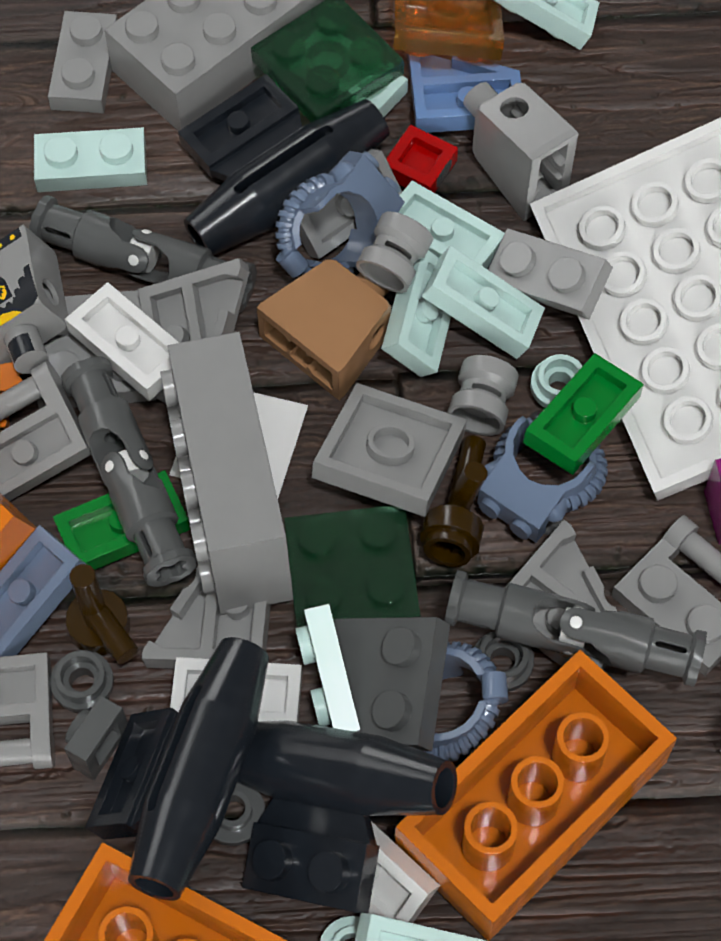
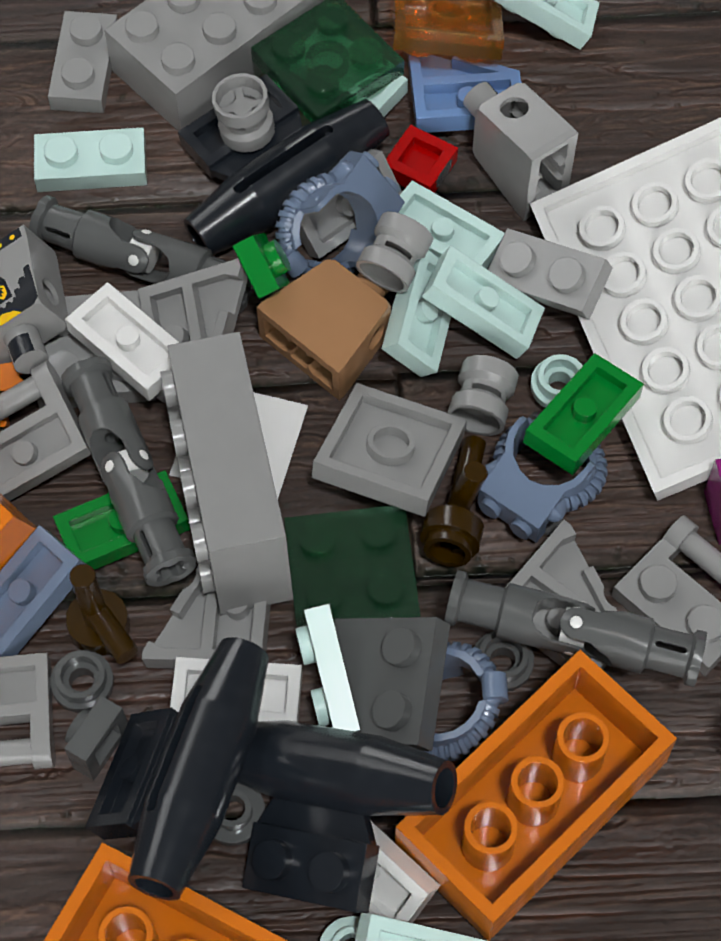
none -> light grey wheel [212,73,275,152]
none -> green plate [233,233,291,299]

